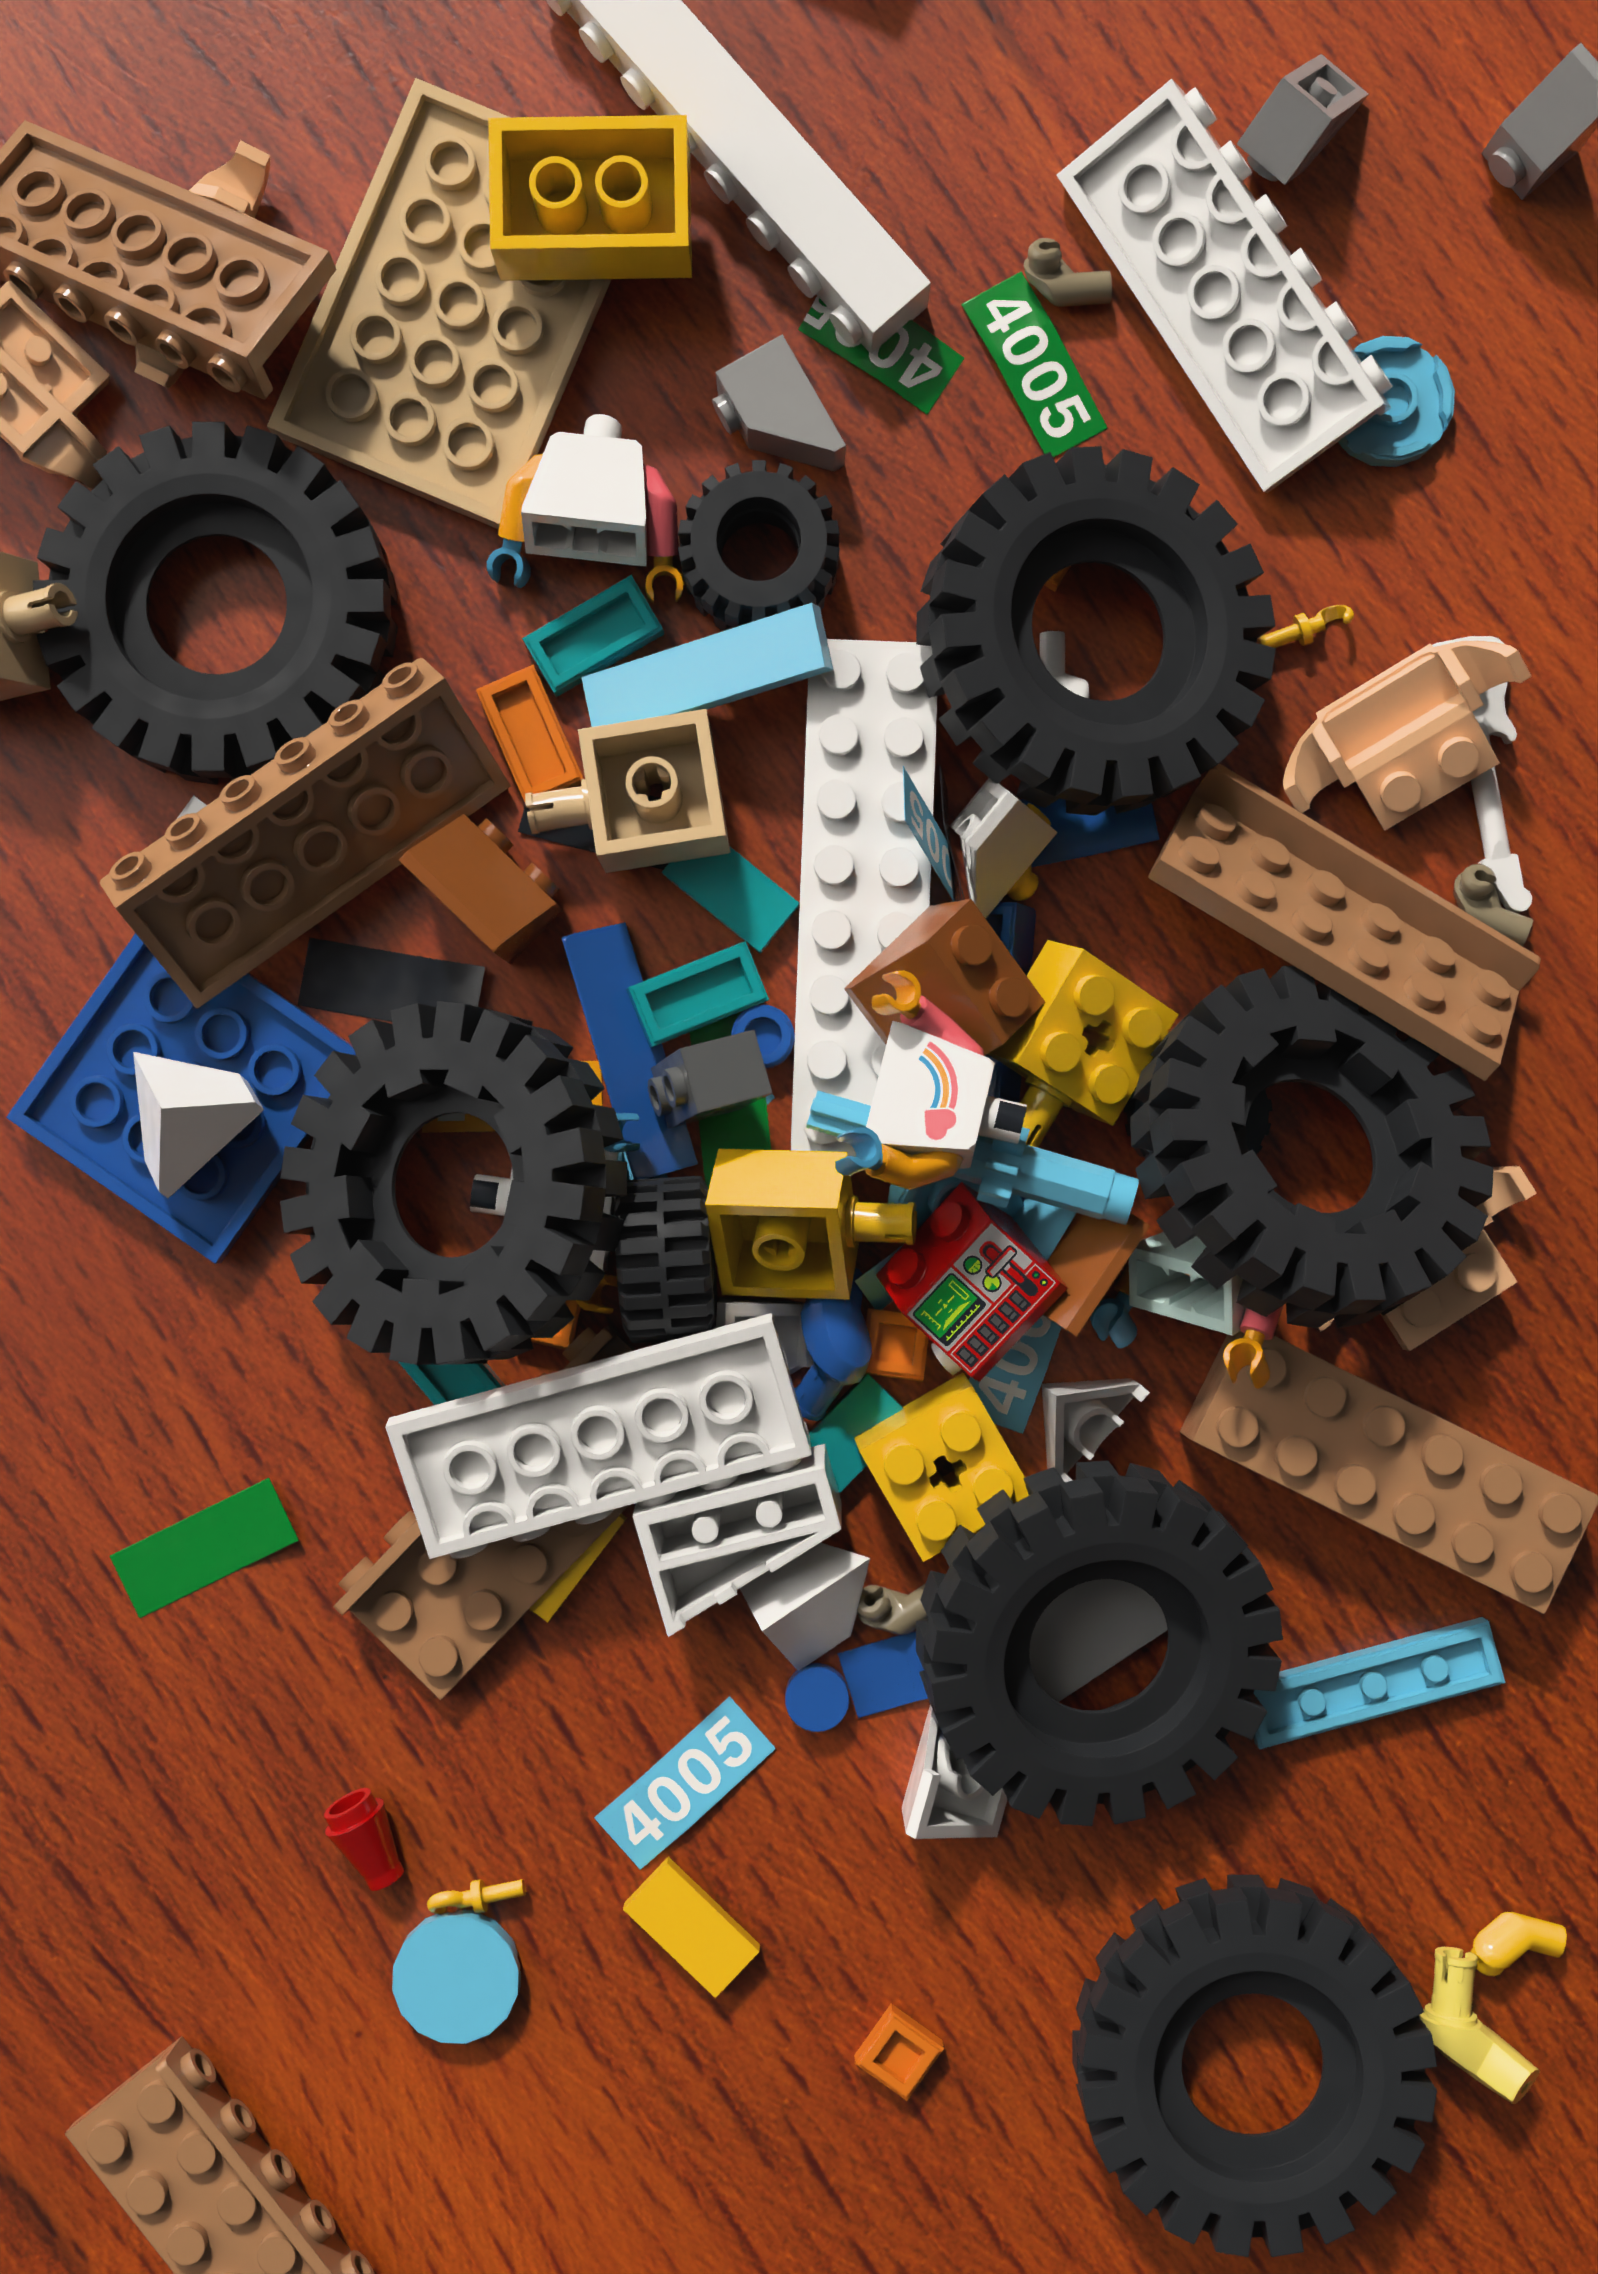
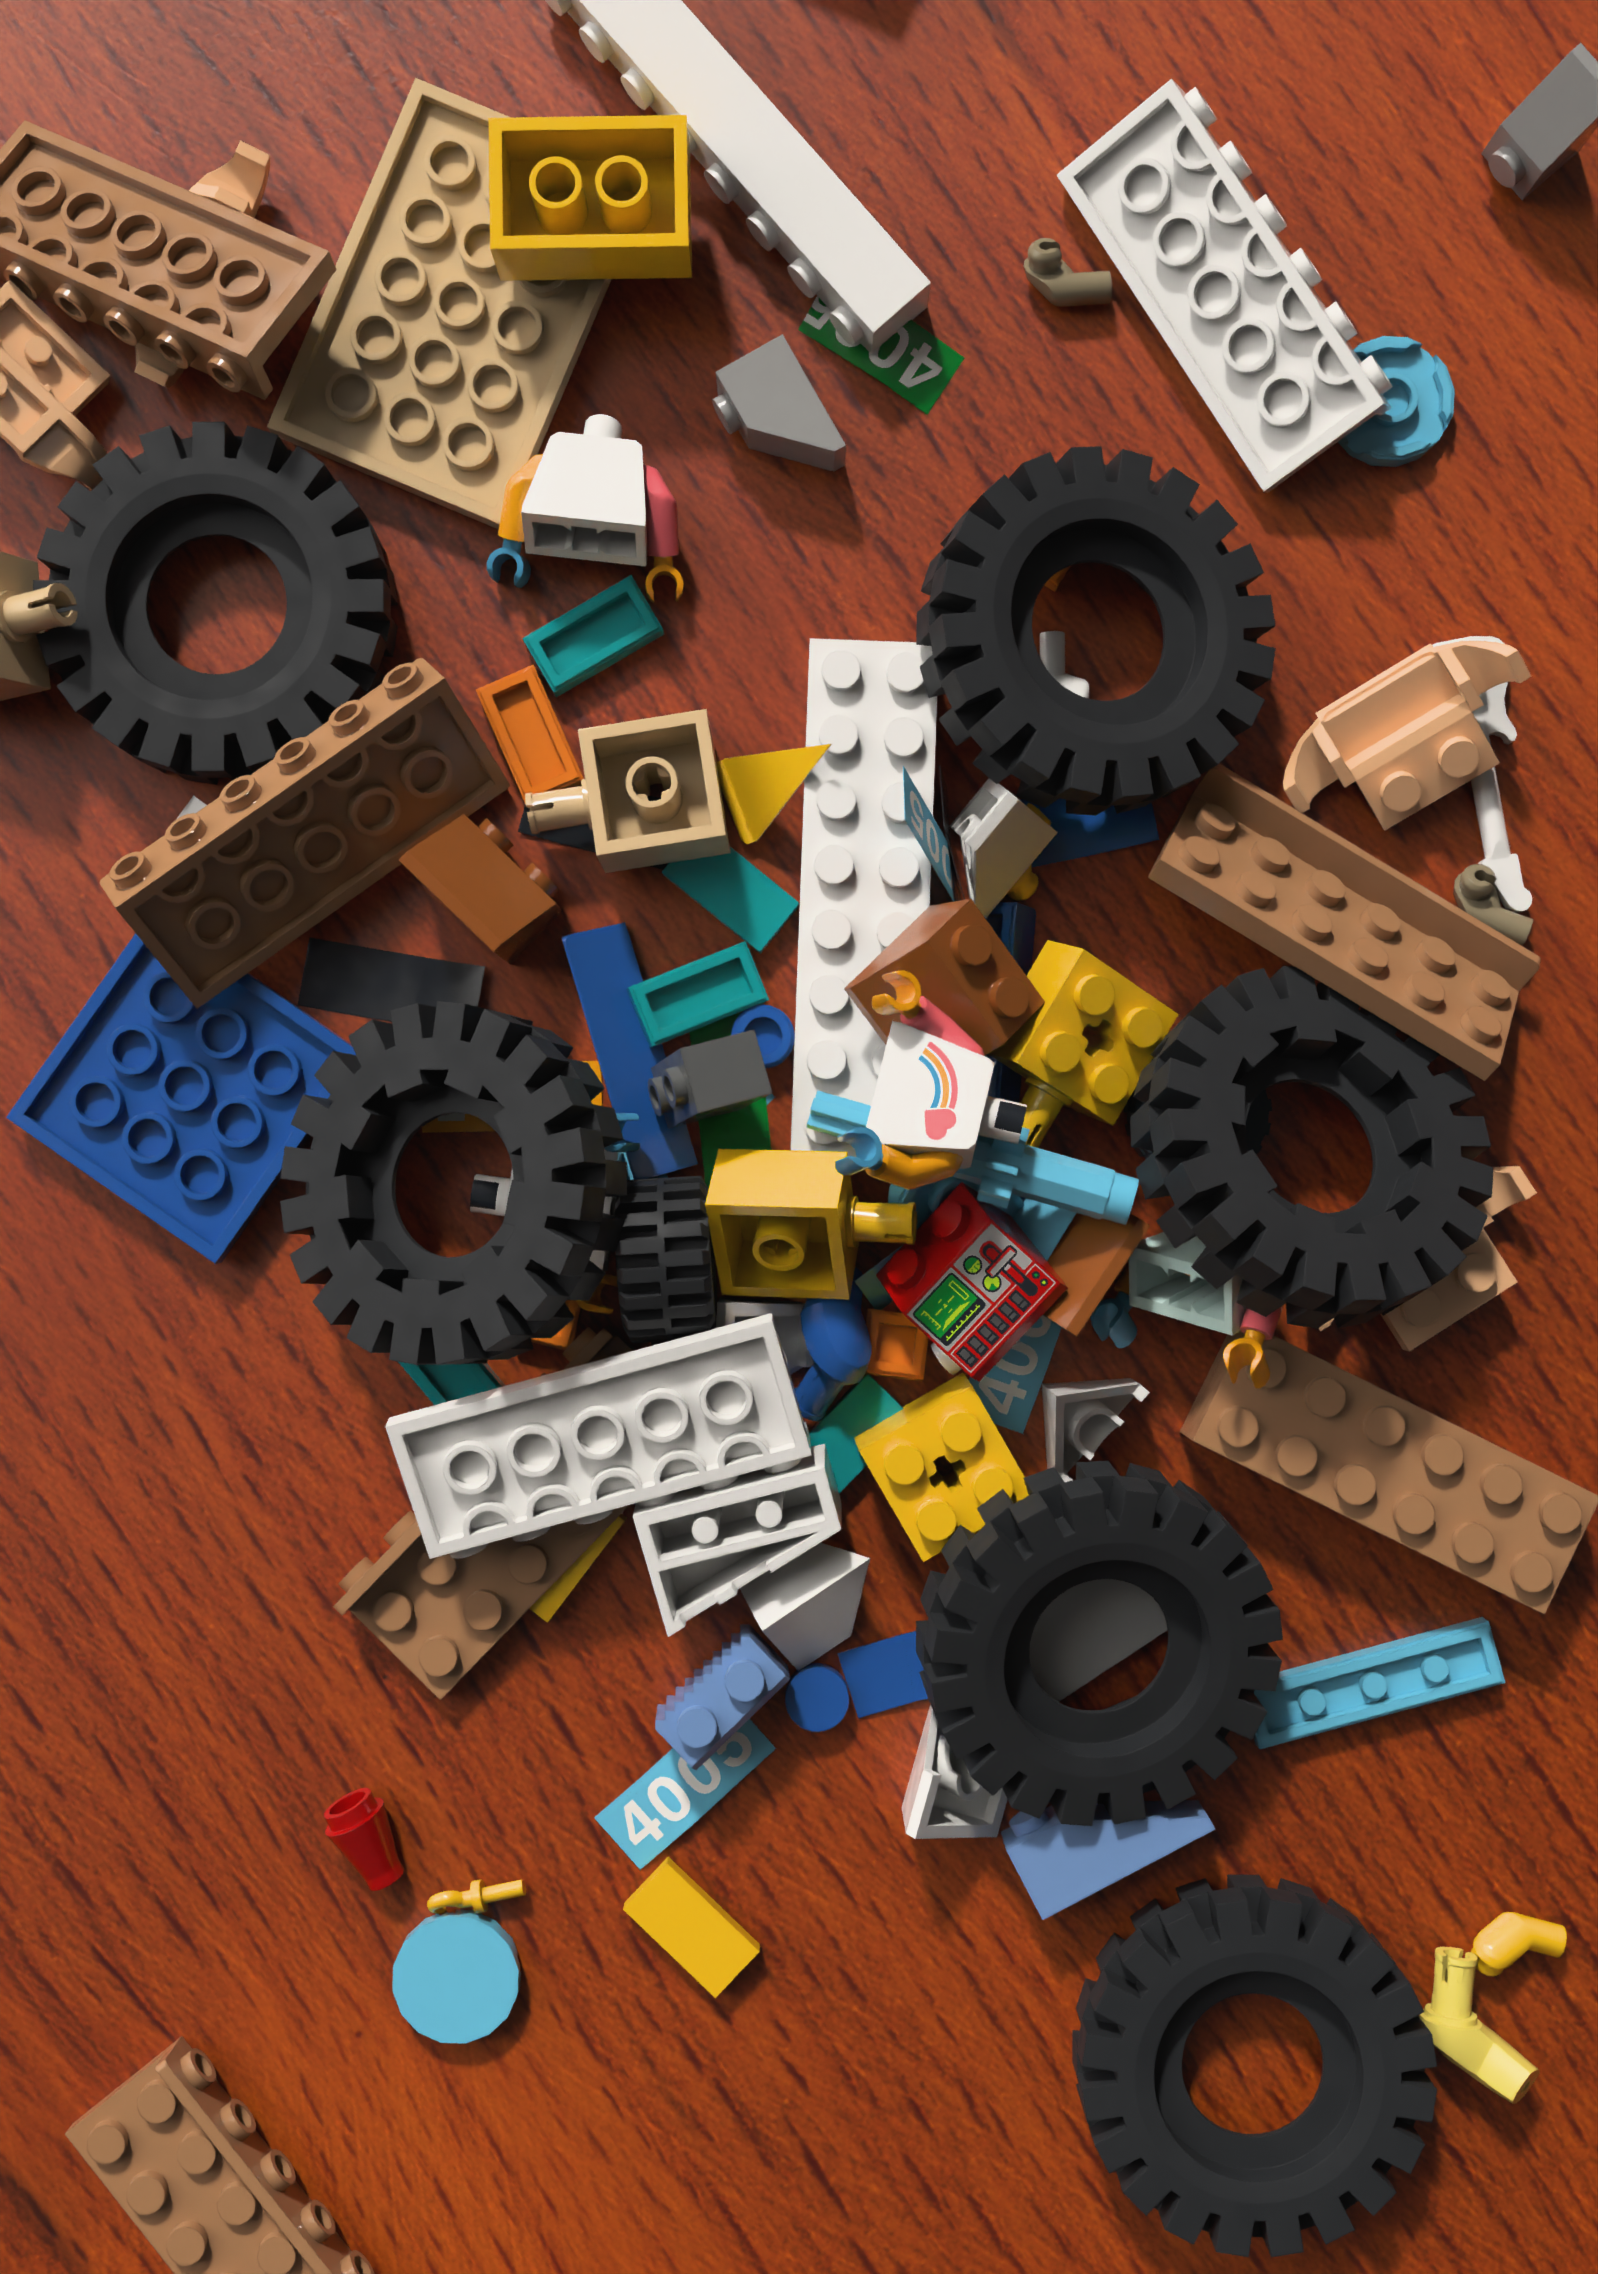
green sticker [109,1478,299,1618] -> none
white slope [133,1052,264,1199] -> none
medium azure tile [581,603,833,727] -> none
black tyre [678,460,840,631] -> none
orange tile [854,2003,944,2101] -> none
dark tan arm [857,1583,928,1635] -> none
green sticker [961,271,1108,458] -> none
light grey slope [1237,54,1369,185] -> none
yellow hand [1257,605,1354,648] -> none
none -> medium blue brick [655,1624,790,1770]
none -> yellow sticker [717,744,832,845]
none -> medium blue slope [1001,1800,1215,1920]

